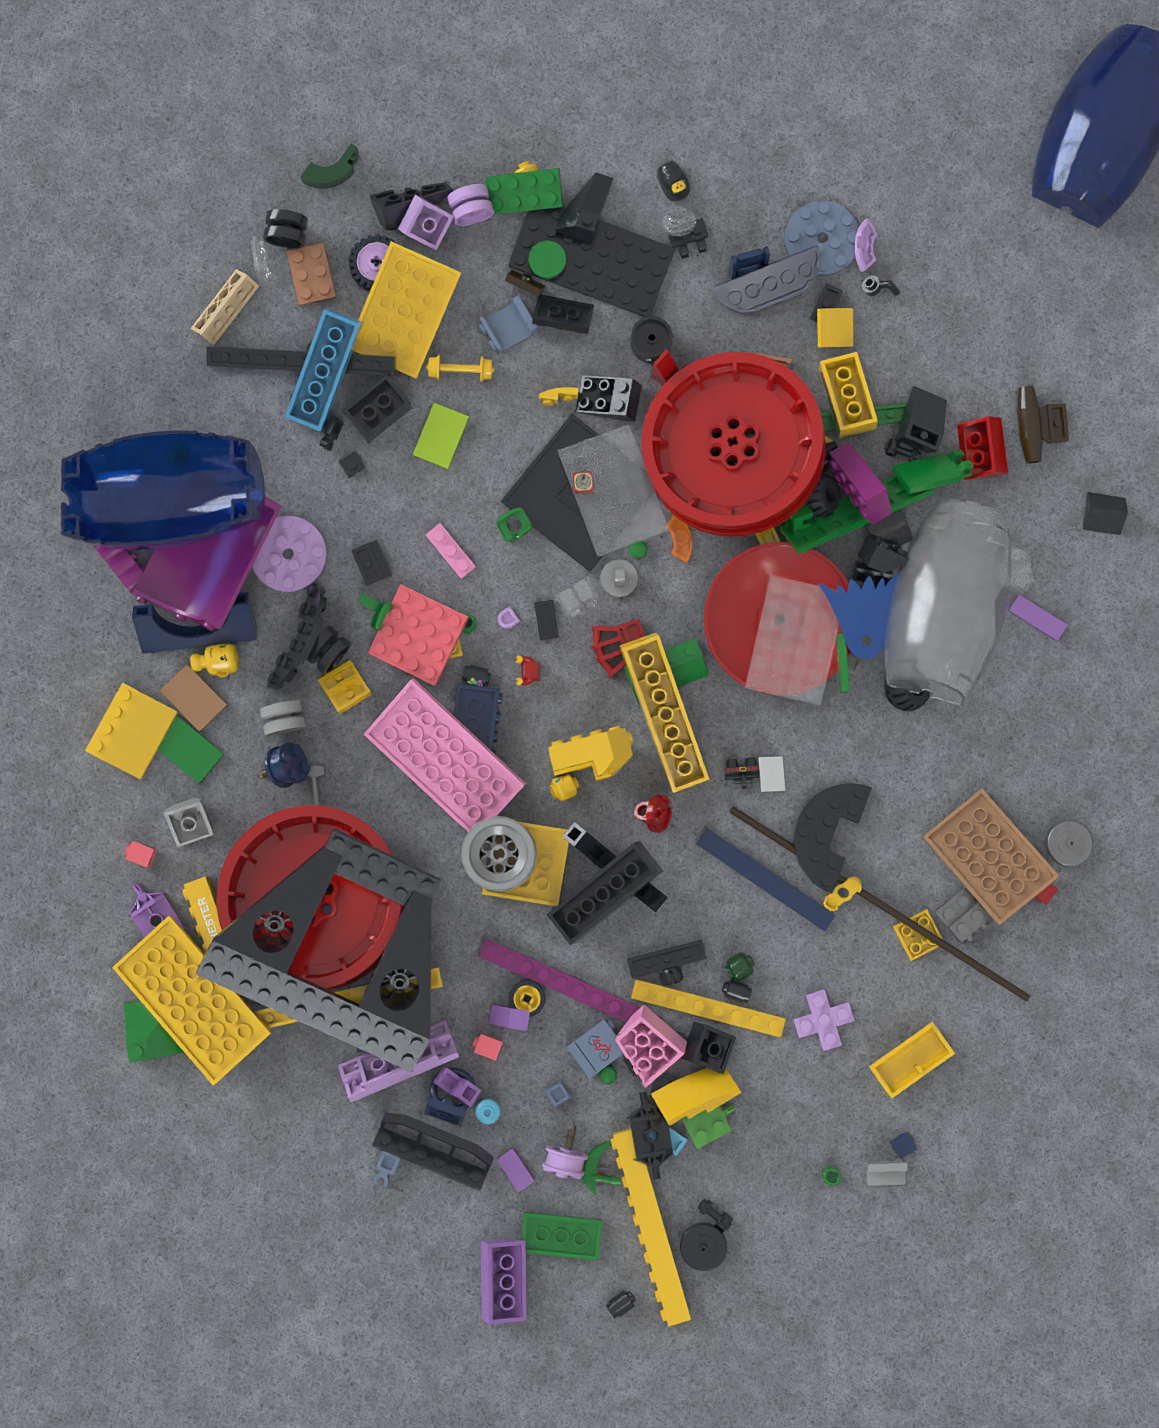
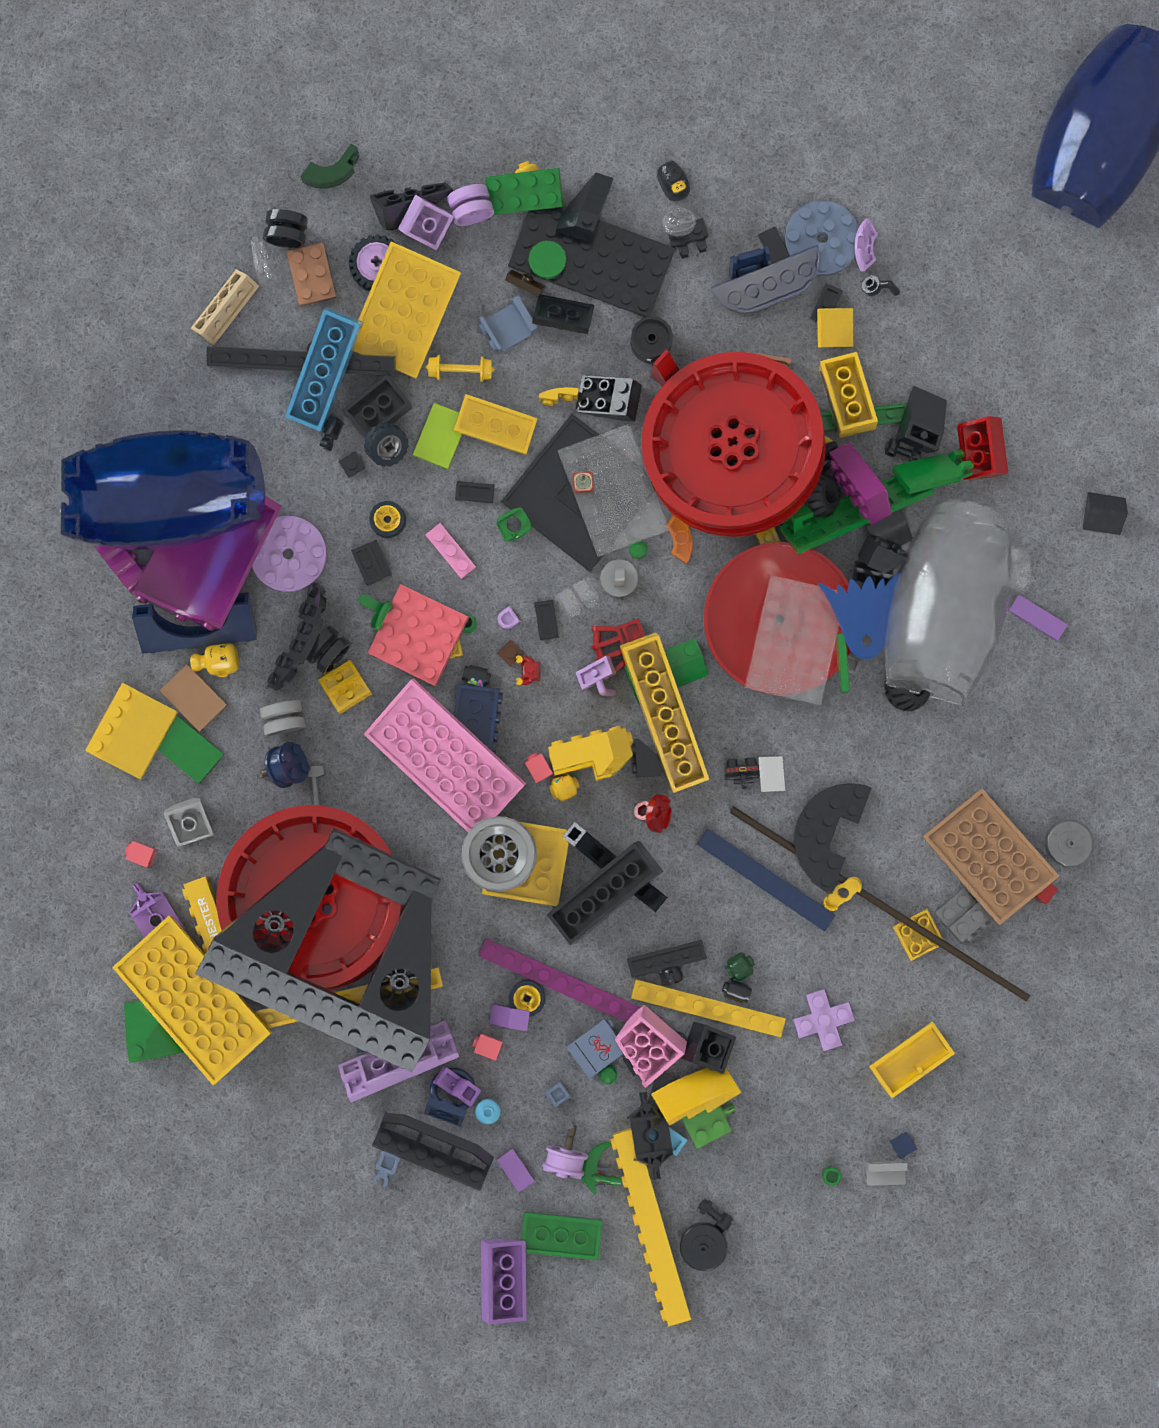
black brick [606,1290,636,1318] -> none
dark brown plate [1017,386,1069,464] -> none
none -> black wheel [364,422,409,467]
none -> wheel [369,501,406,538]
none -> yellow plate [453,394,538,455]
none -> black tile [455,481,495,503]
none -> reddish brown plate [497,640,524,667]
none -> coral brick [525,752,553,784]
none -> lavender plate [576,656,616,697]
none -> black slope [631,739,660,778]
none -> black tile [758,227,790,263]

